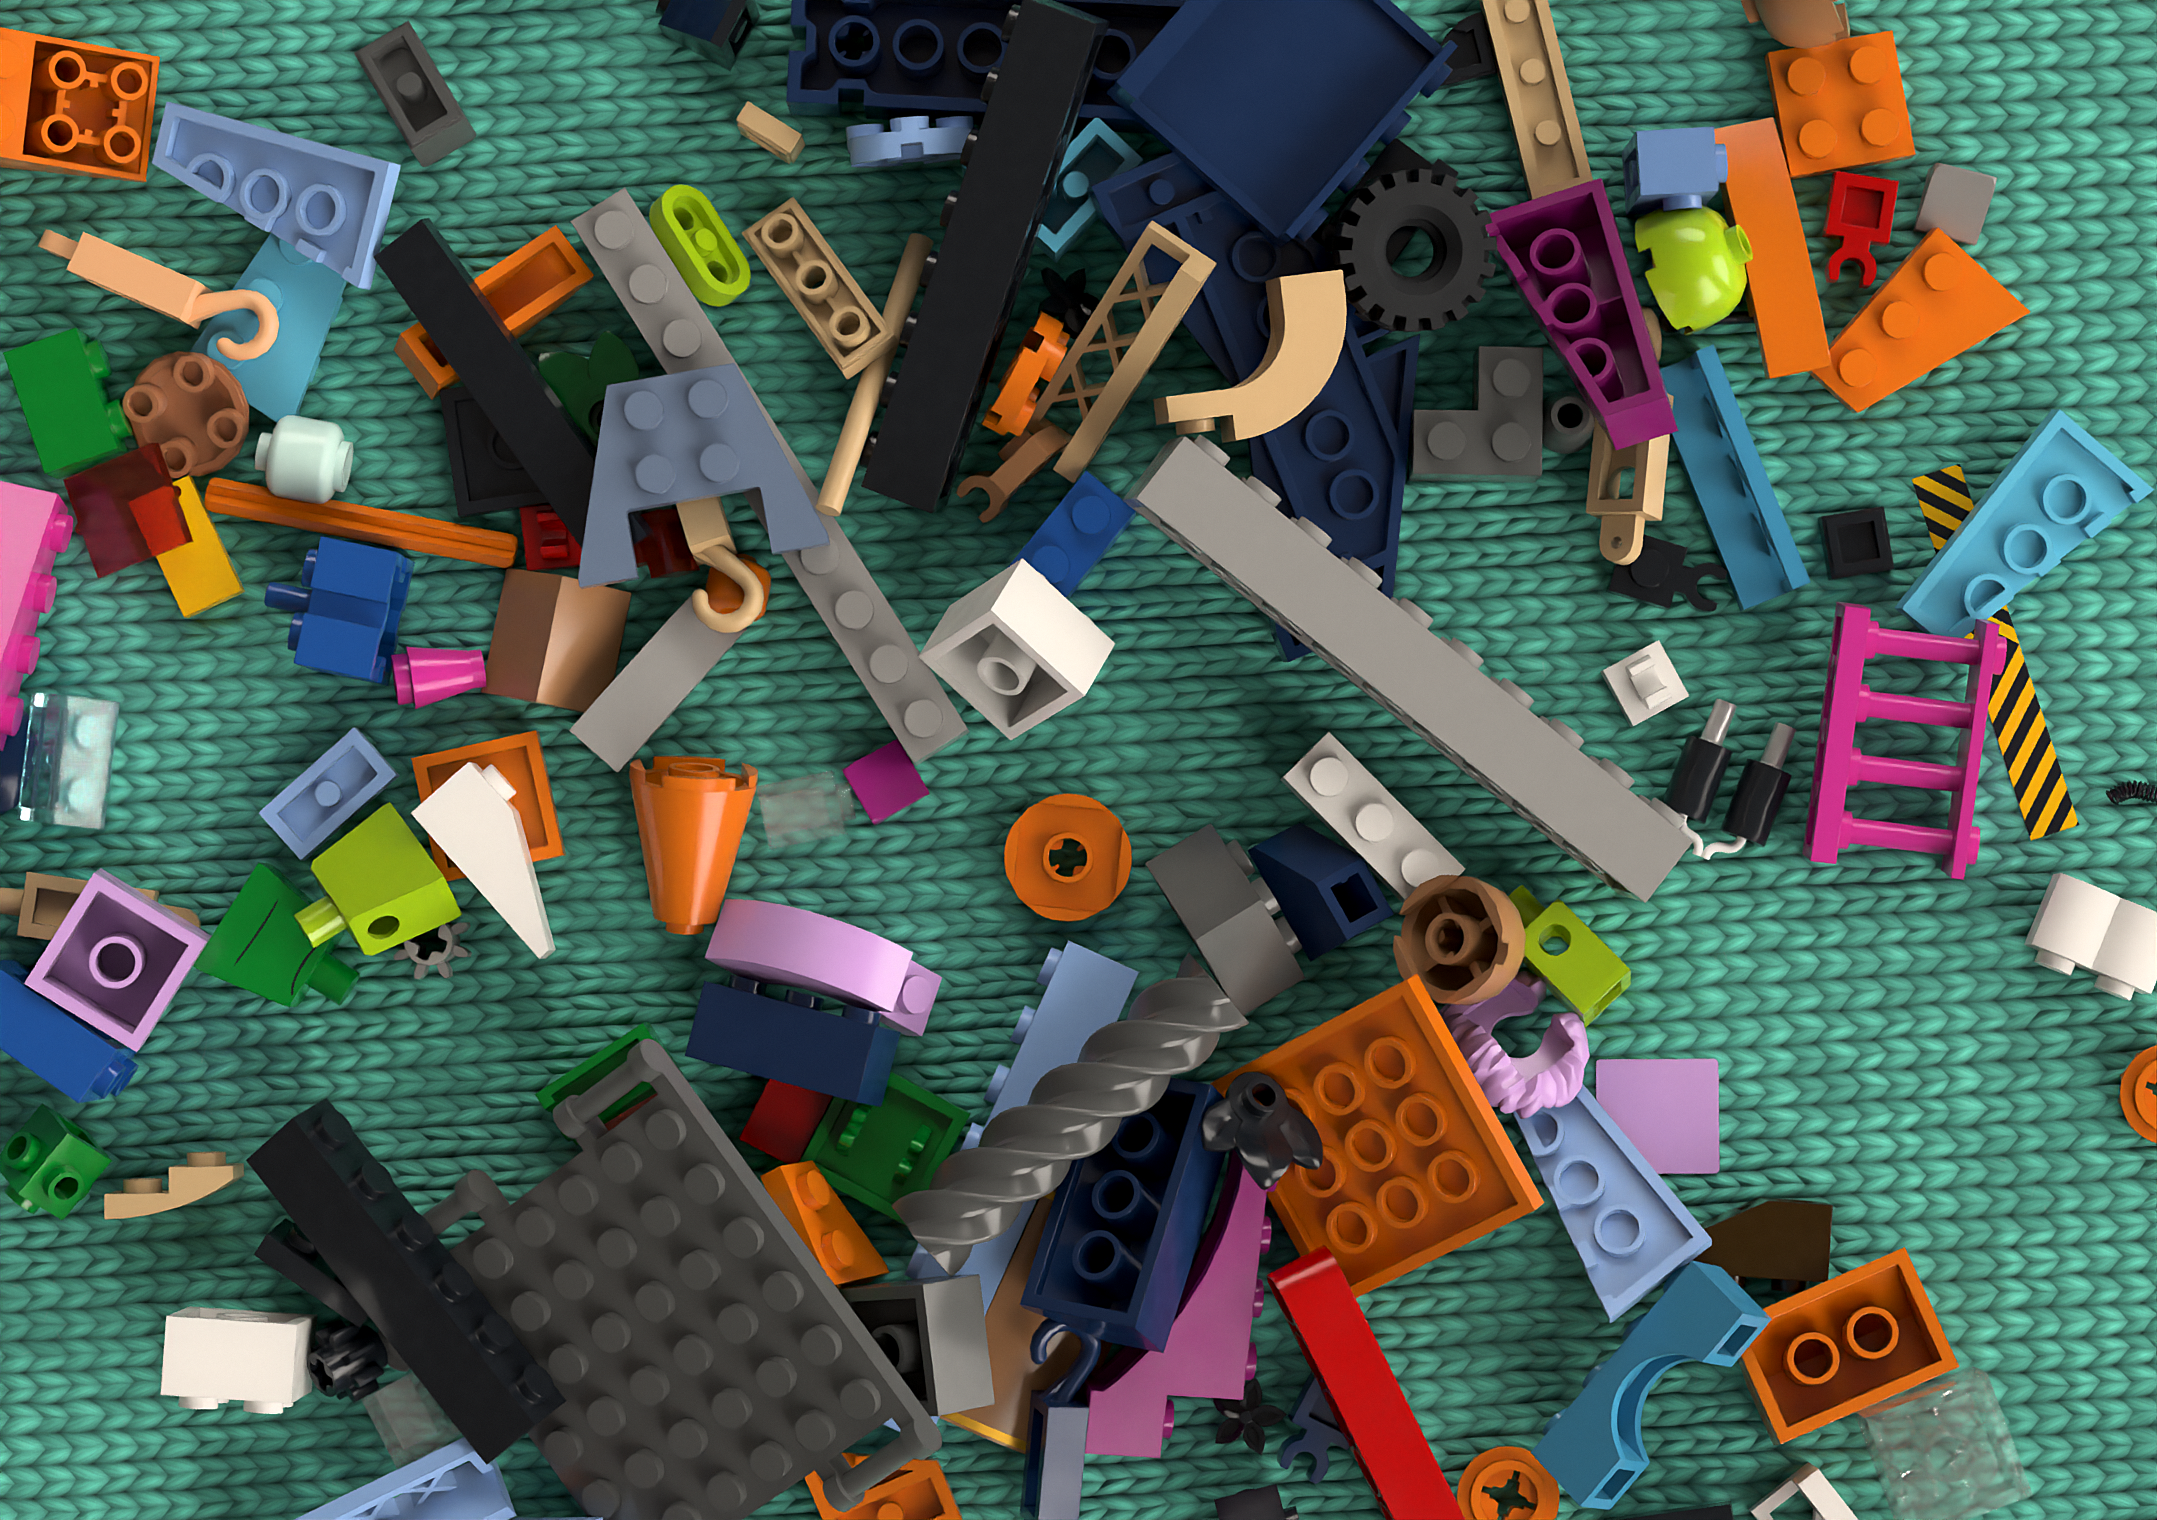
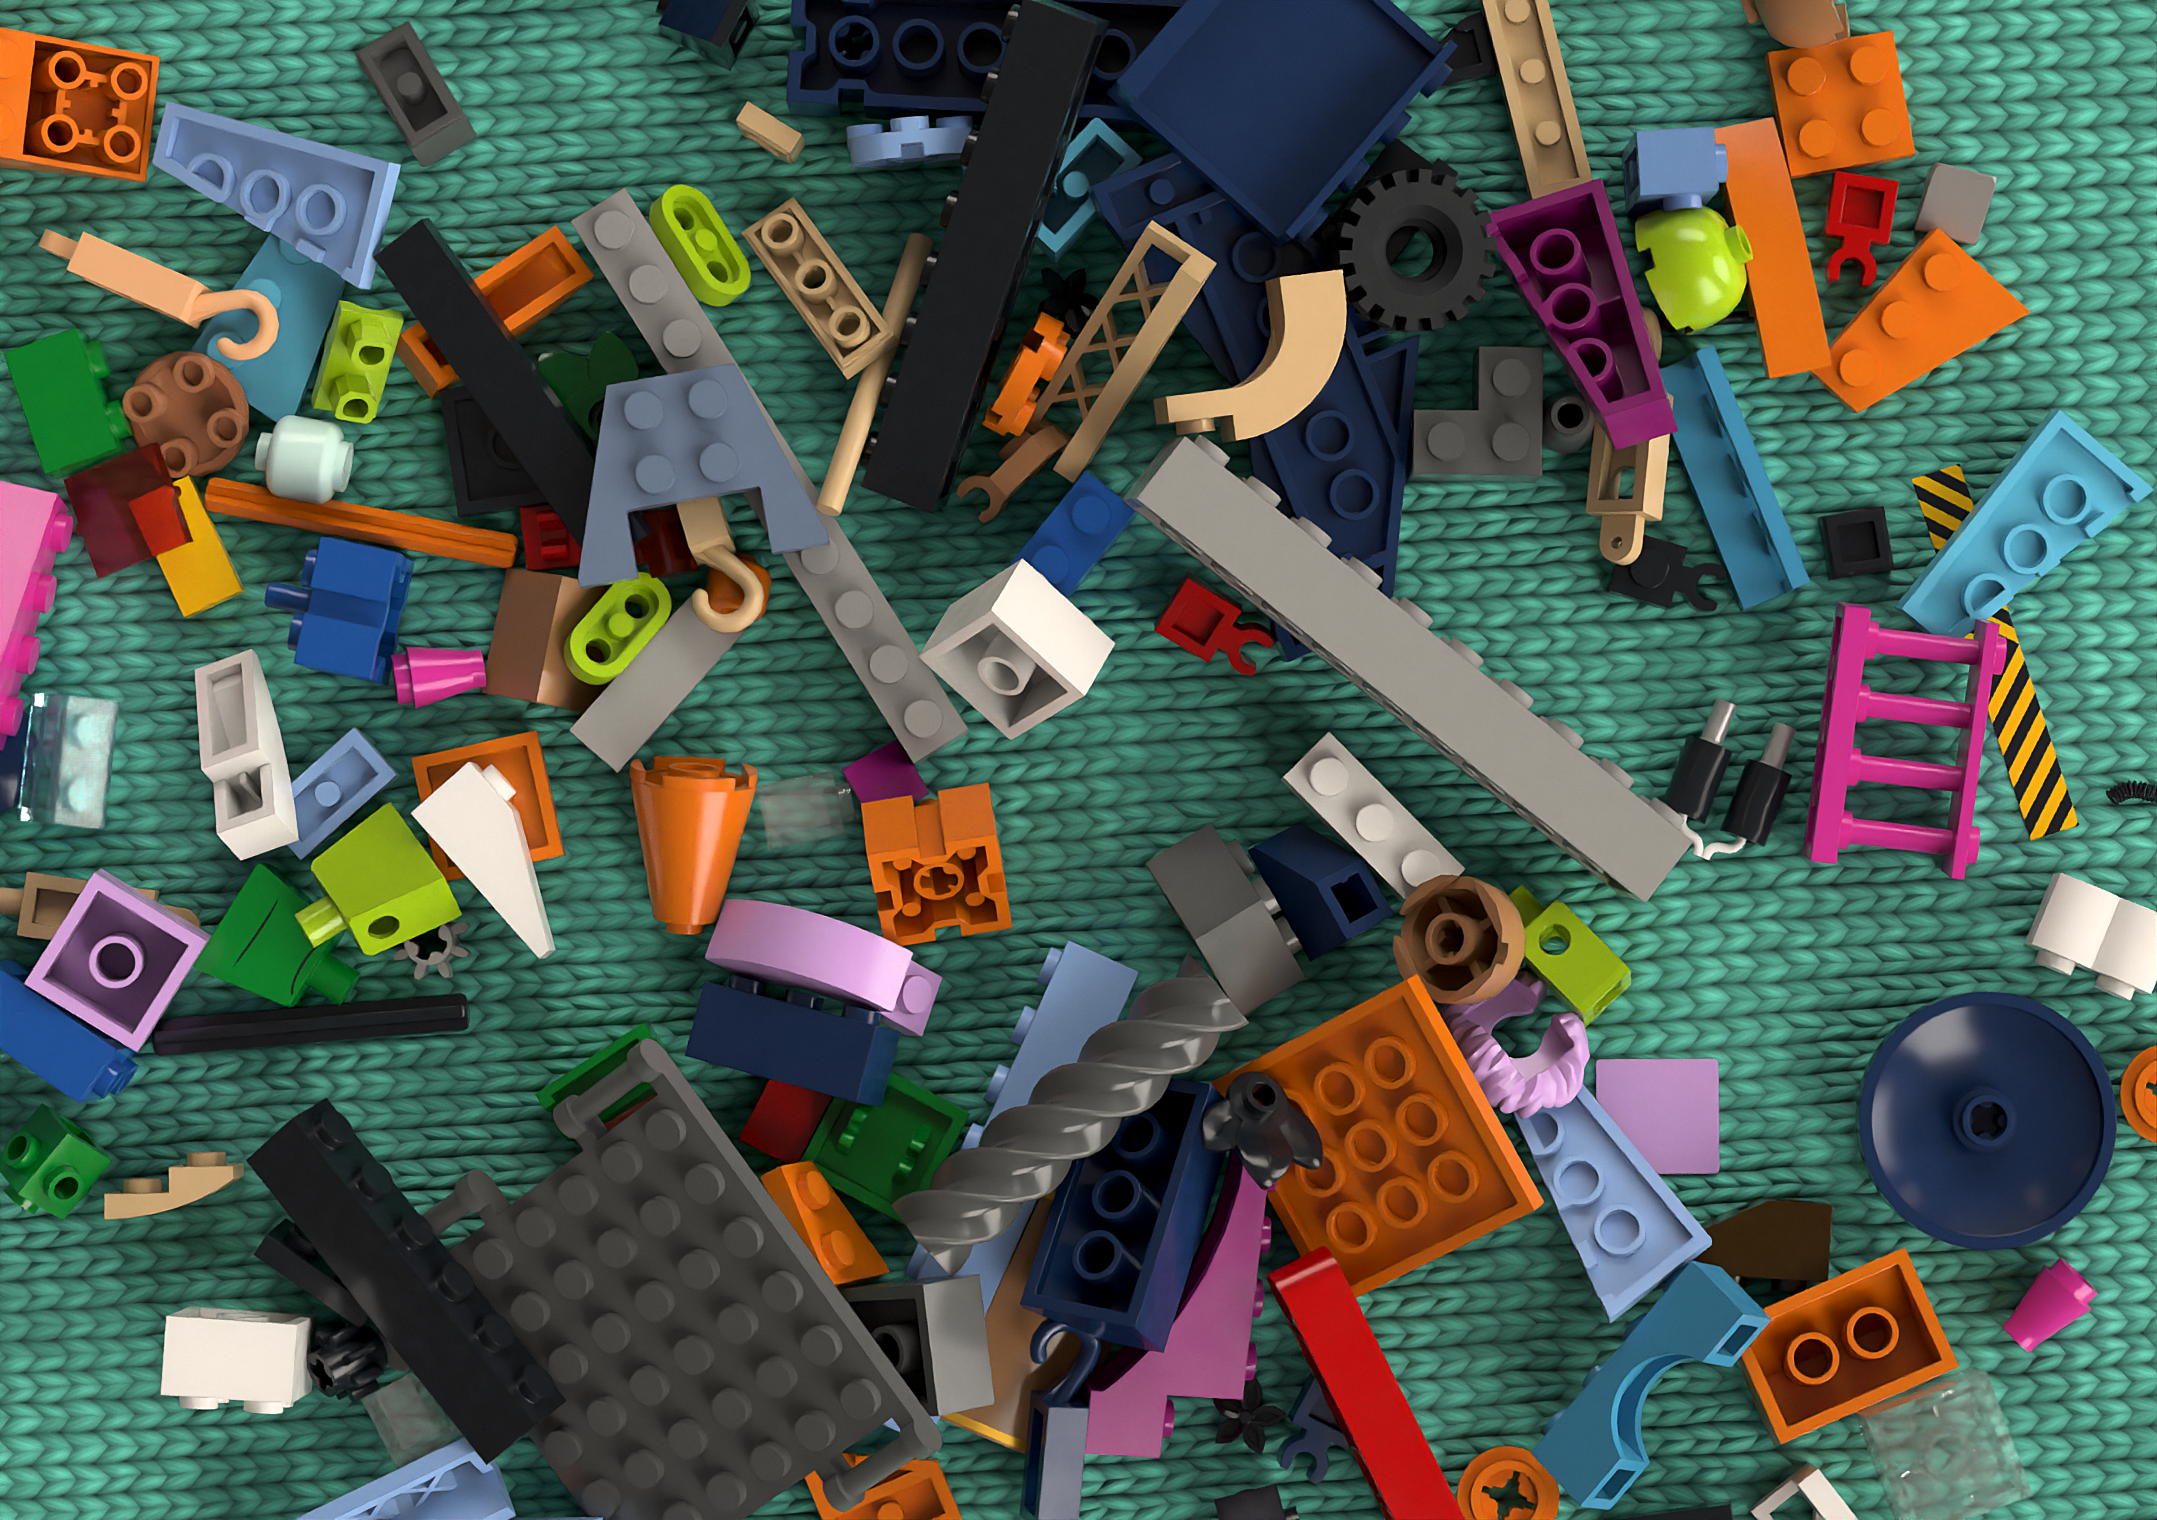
orange plate [1004,794,1132,922] -> none
white tile [1600,640,1689,727] -> none
none -> black axle [151,993,470,1057]
none -> white slope [195,649,299,861]
none -> lime hips [311,300,404,424]
none -> lime plate [564,572,671,685]
none -> orange brick [861,783,1013,946]
none -> red plate [1154,572,1274,676]
none -> dark blue dish [1855,991,2117,1250]
none -> dark pink cone [2002,1257,2098,1353]

